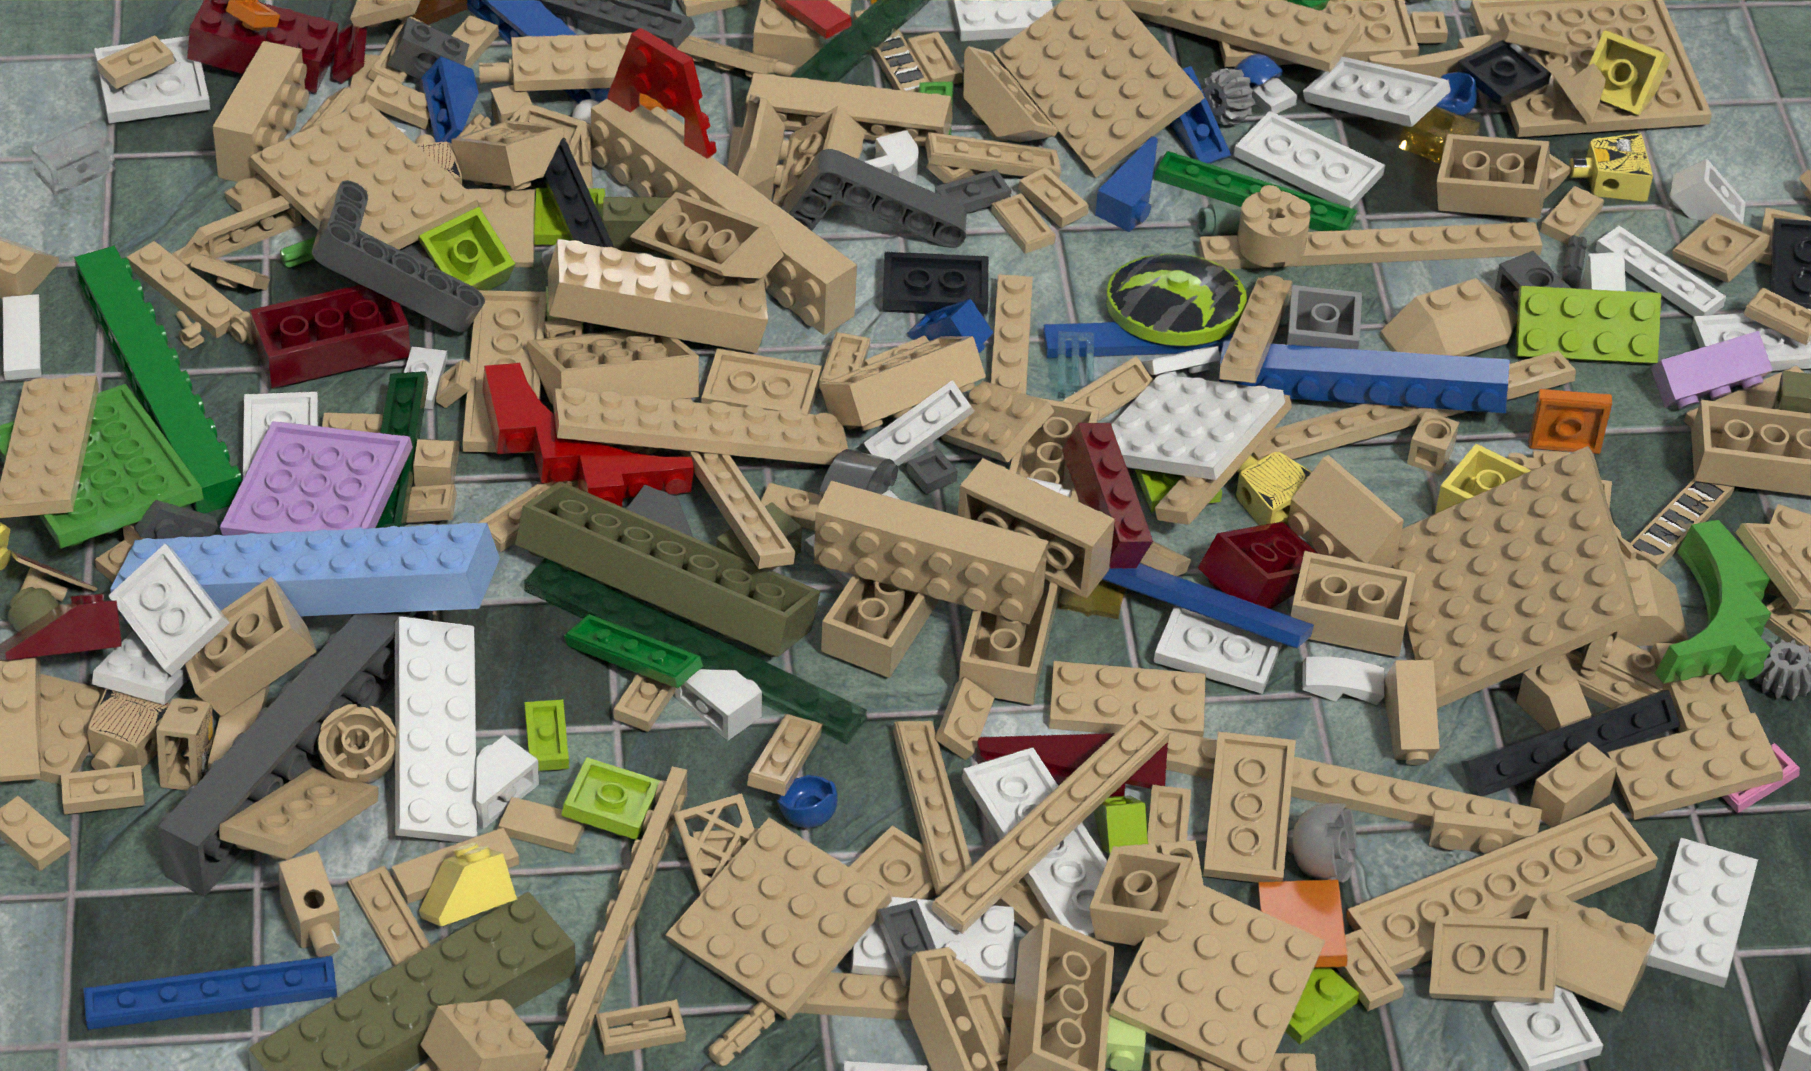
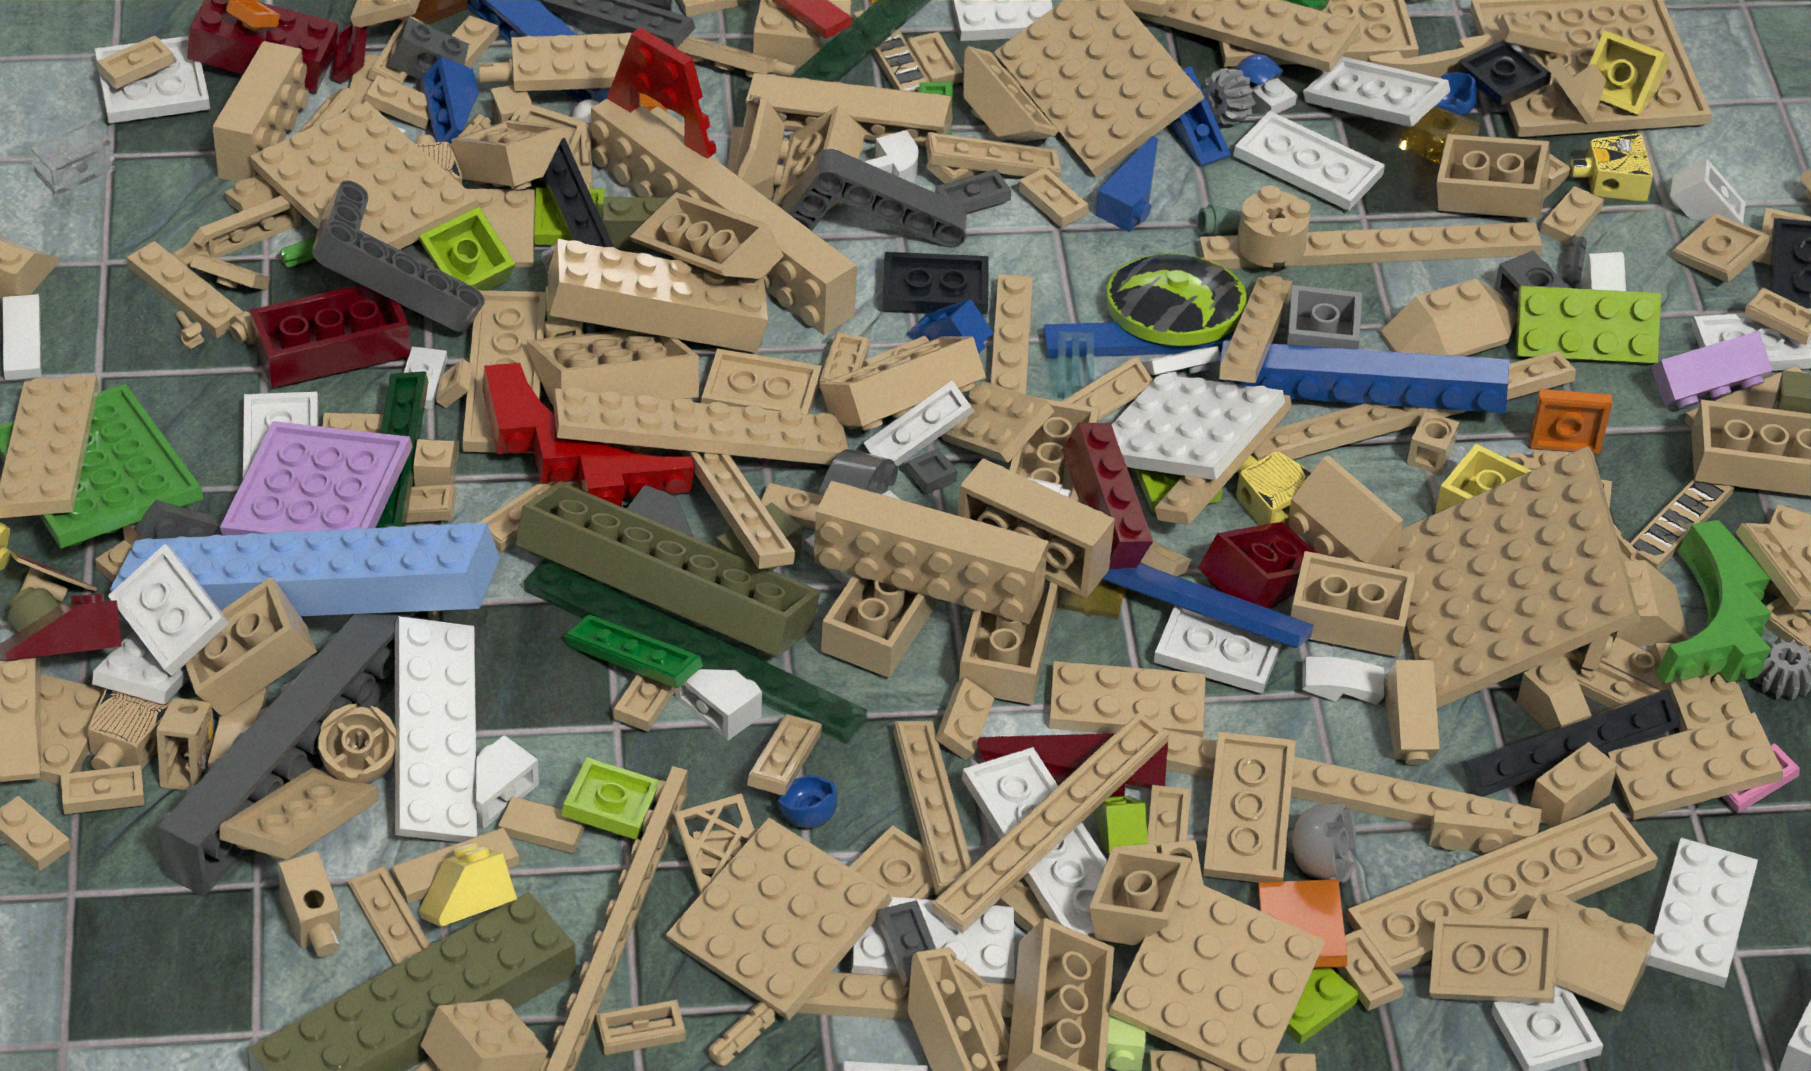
green brick [74,245,242,514] -> none
blue tile [84,956,337,1030] -> none
lime plate [525,699,569,771] -> none
tan tile [991,193,1056,254] -> none
green tile [1154,151,1357,231] -> none
tan plate [1410,12,1448,44] -> none
white plate [1595,226,1726,317] -> none

